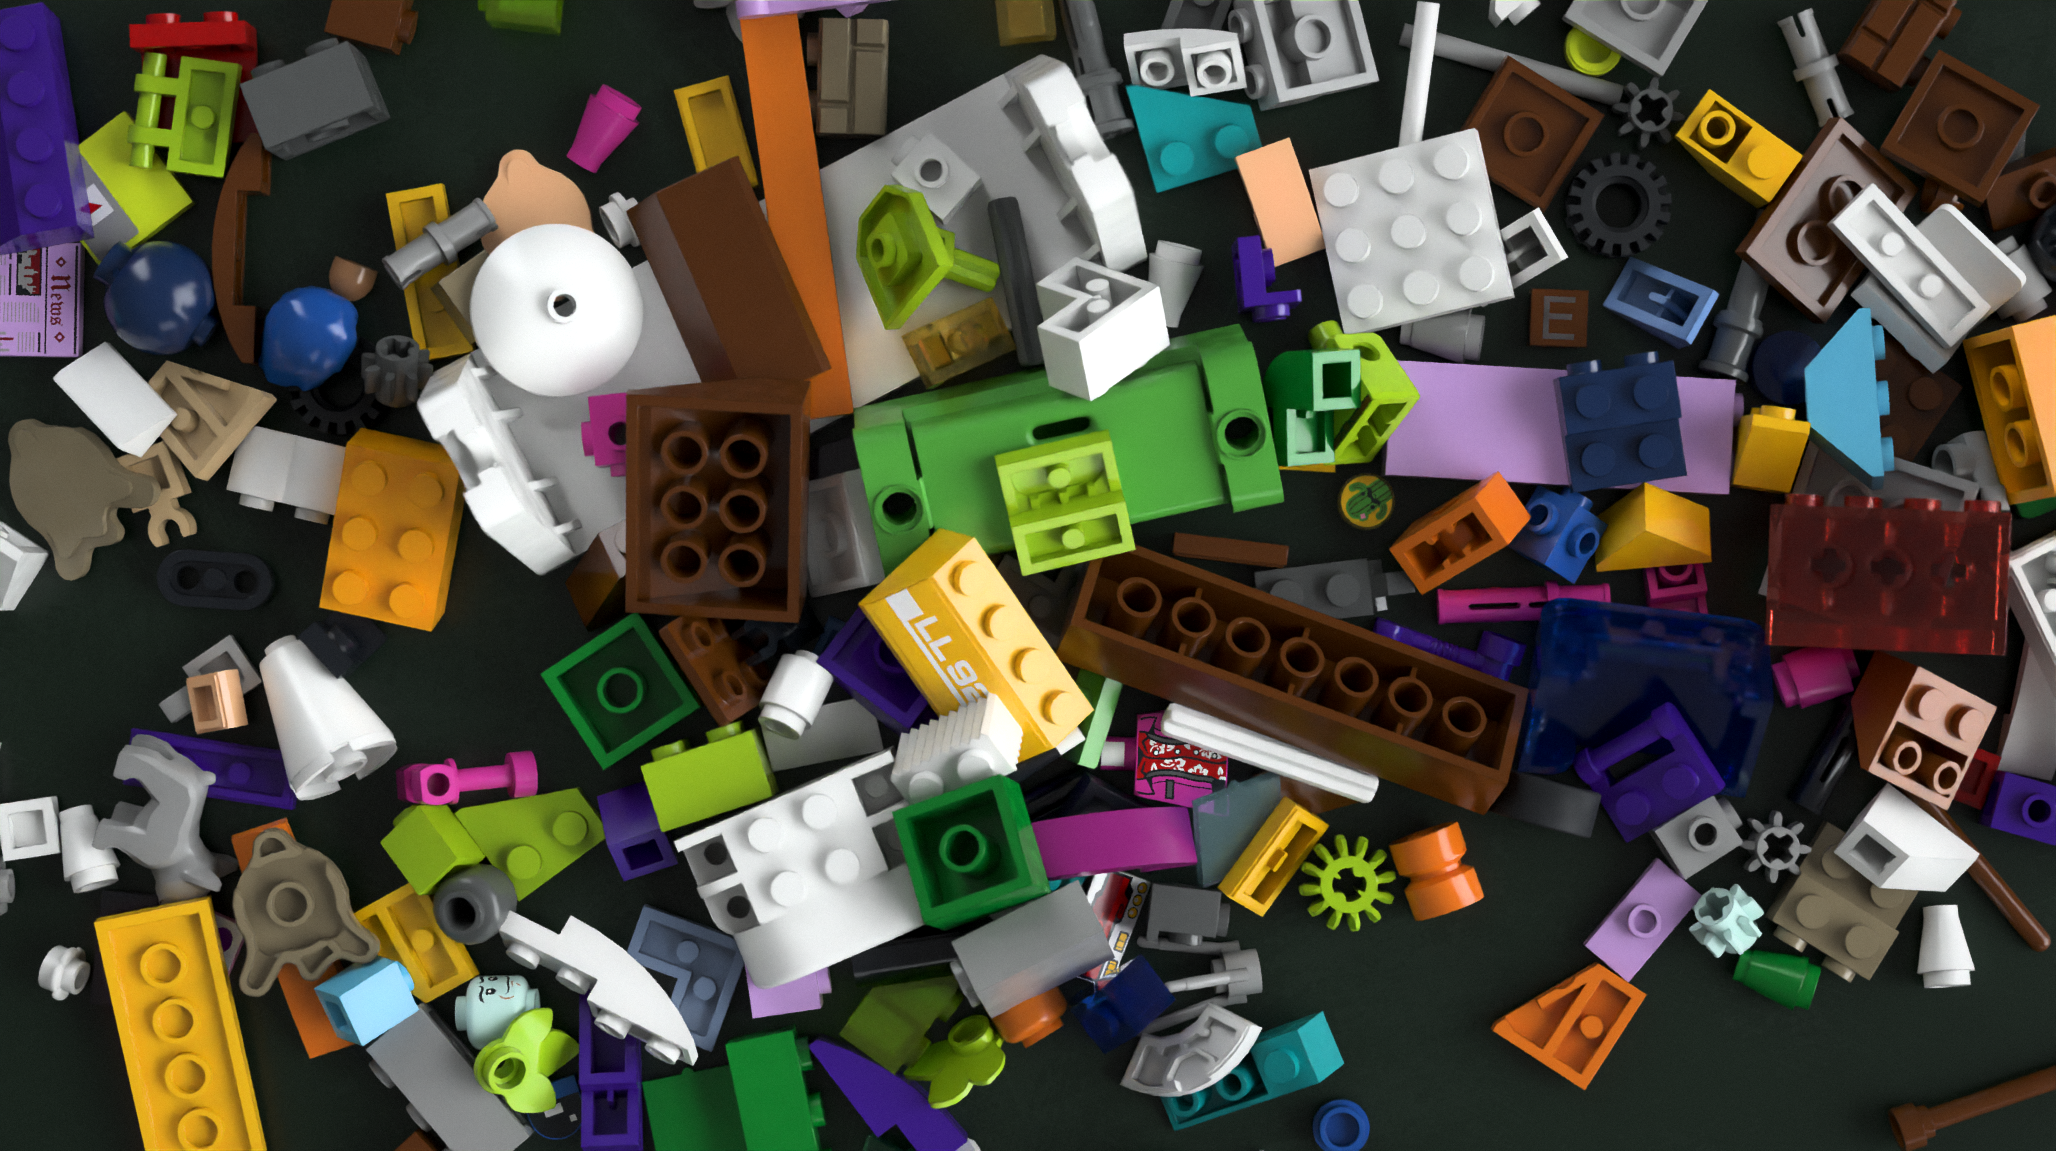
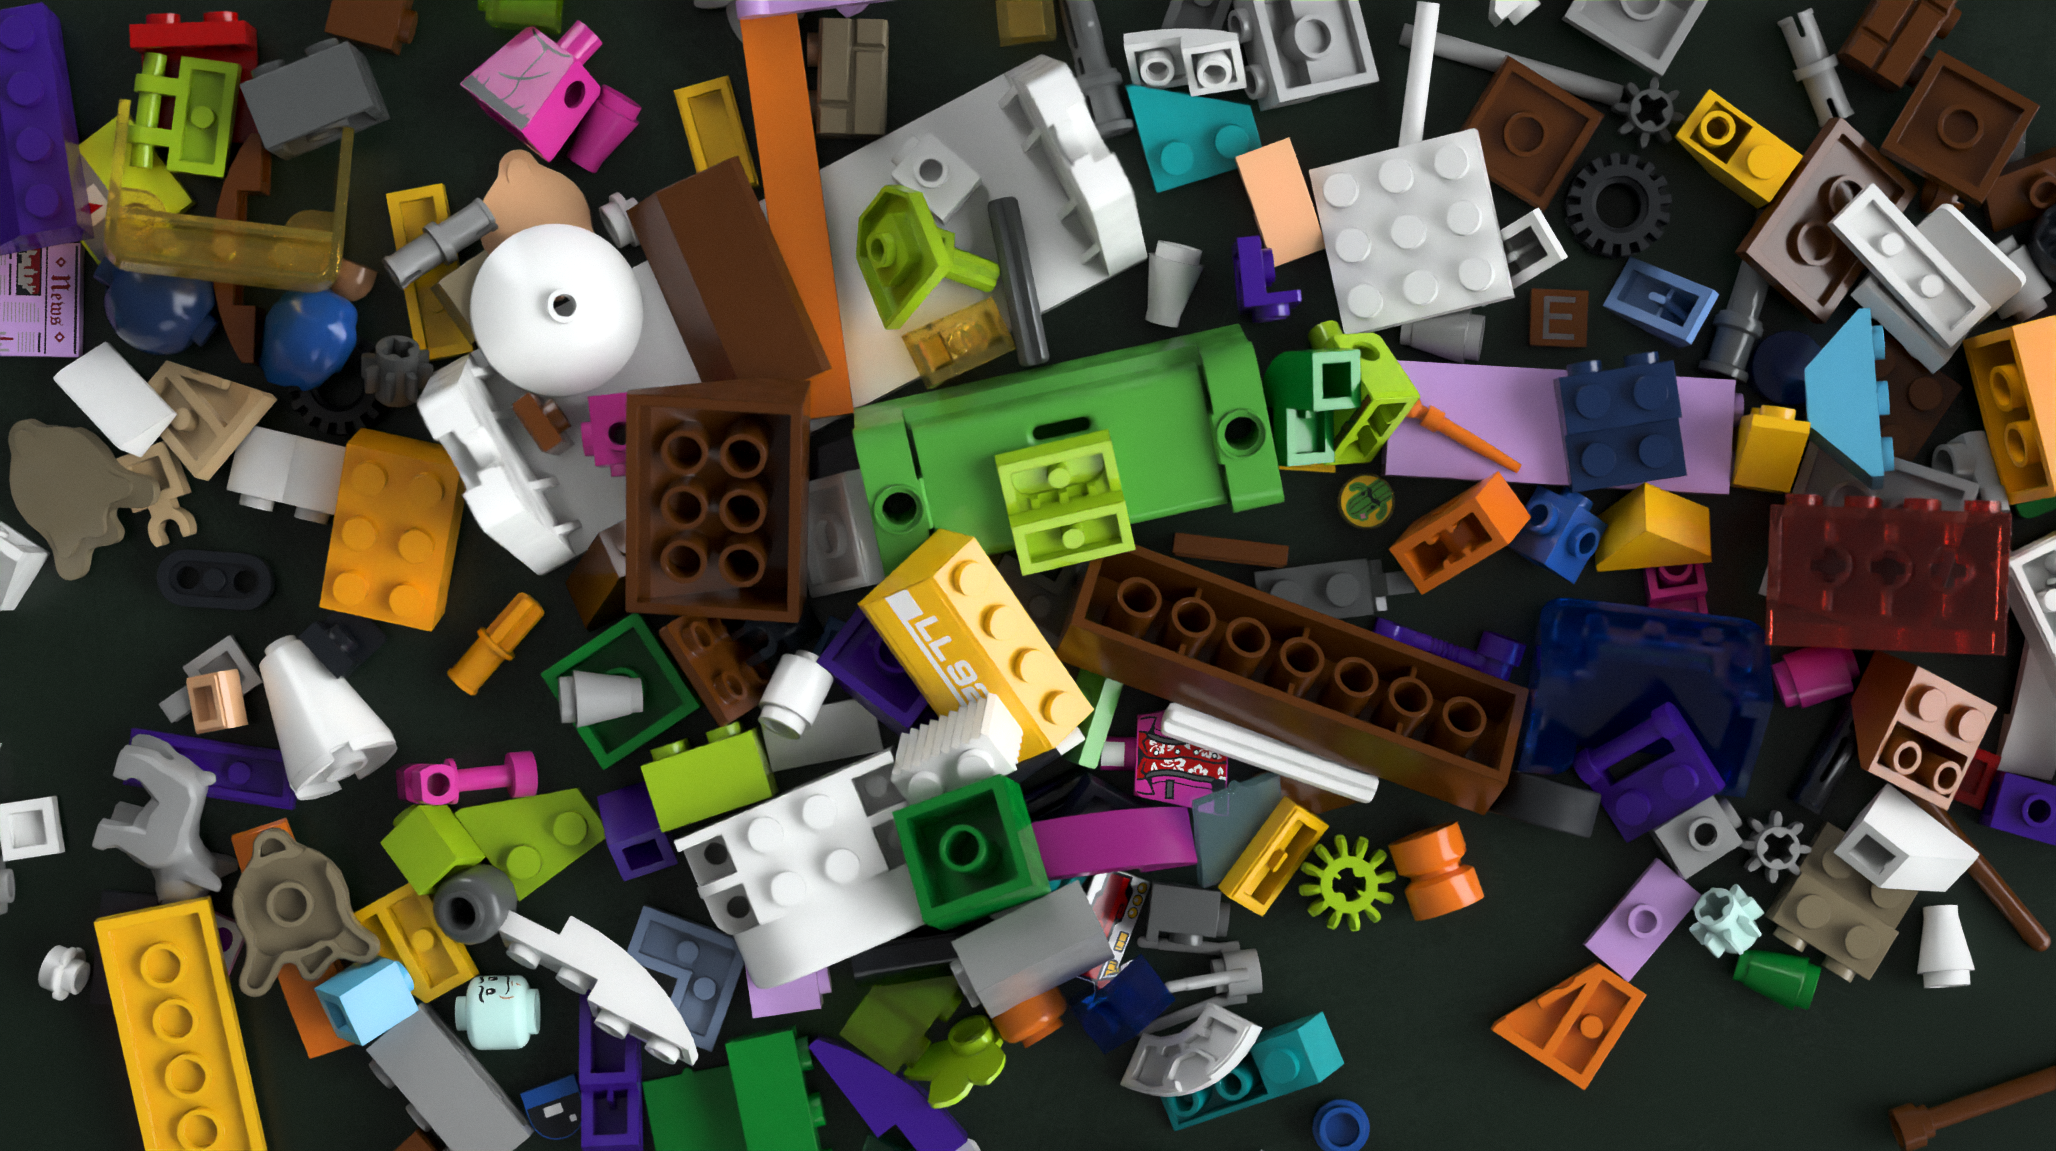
white cone [58,805,120,893] -> none
lime plate [474,1008,579,1113] -> none
white brick [1036,257,1170,401] -> none
dark pink pin [1436,580,1611,626] -> none
neon yellow tile [1563,27,1621,77] -> none
none -> clear yellow windscreen [103,99,354,293]
none -> light orange axle [447,592,545,696]
none -> dark pink torso [460,20,603,163]
none -> reddish brown plate [512,392,575,456]
none -> light grey cone [558,670,643,728]
none -> orange piece [1406,399,1522,473]

